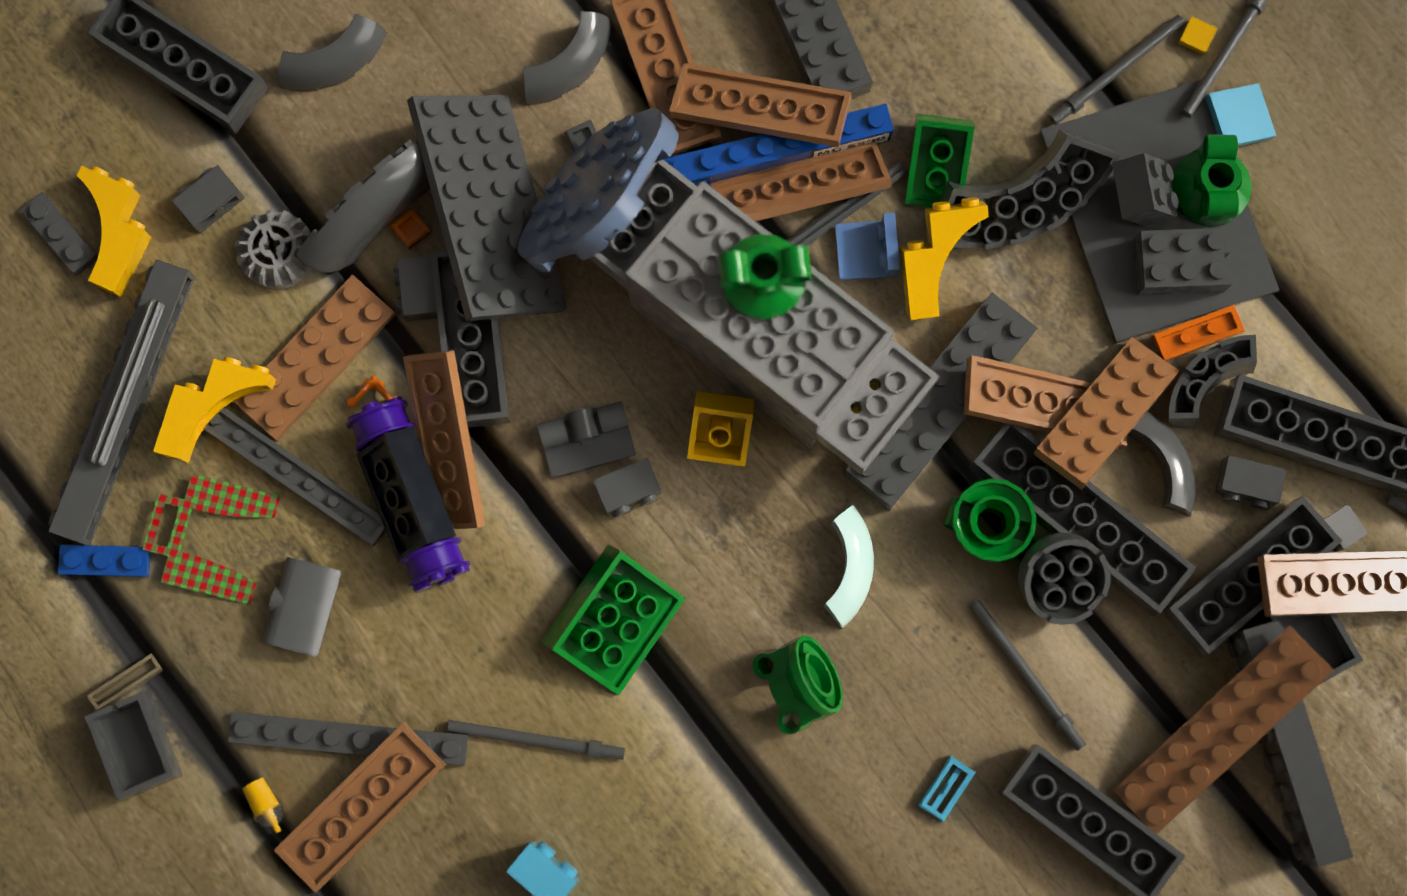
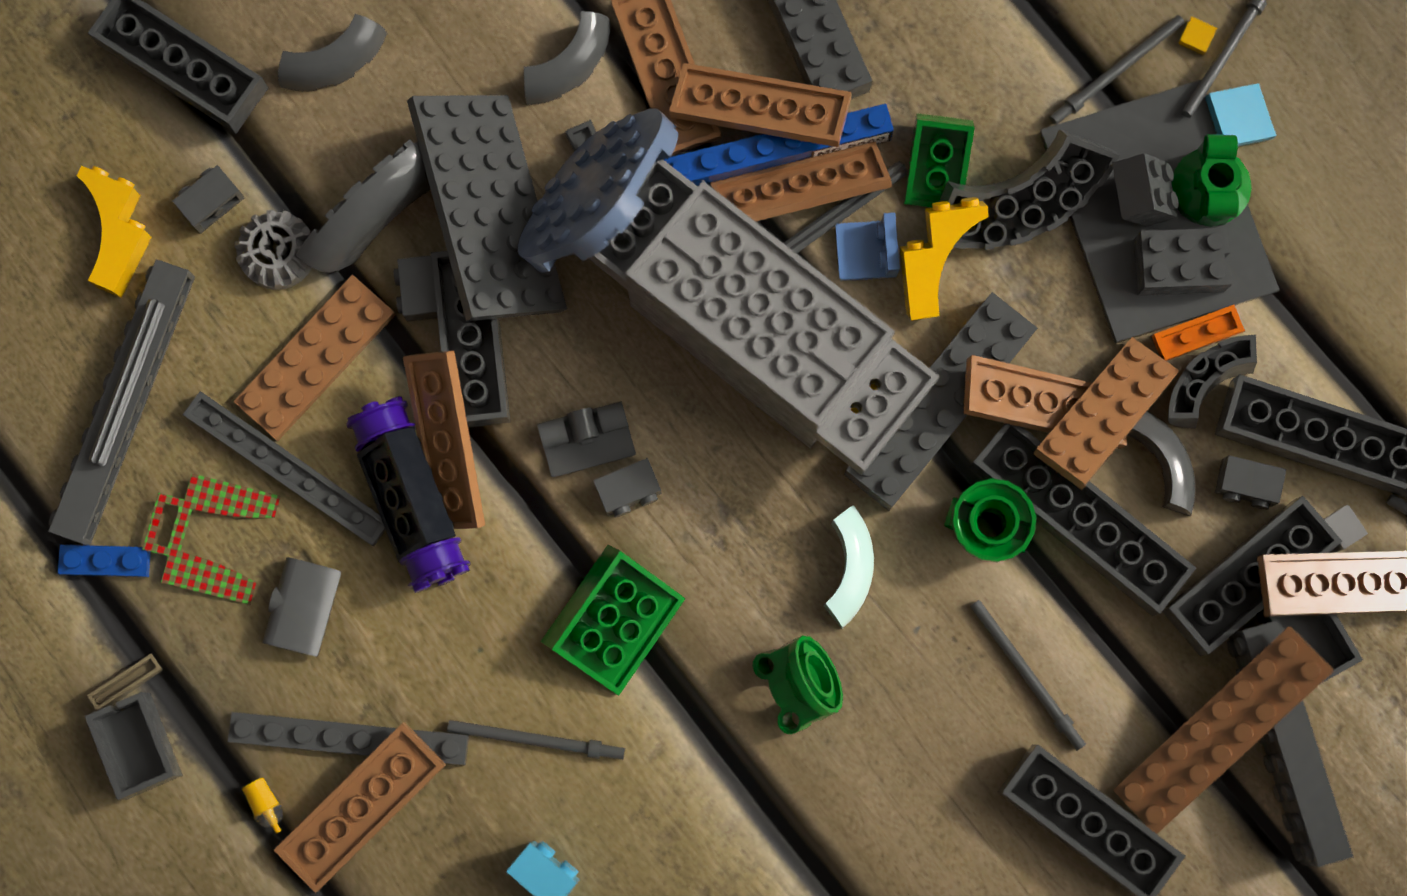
dark grey plate [20,192,98,276] -> none
yellow arch [153,357,276,464] -> none
orange piece [346,375,397,408] -> none
orange tile [390,208,432,250] -> none
yellow brick [687,391,754,467] -> none
green piece [718,234,812,320] -> none
medium azure tile [918,755,976,822] -> none
dark grey cylinder [1018,533,1111,625] -> none

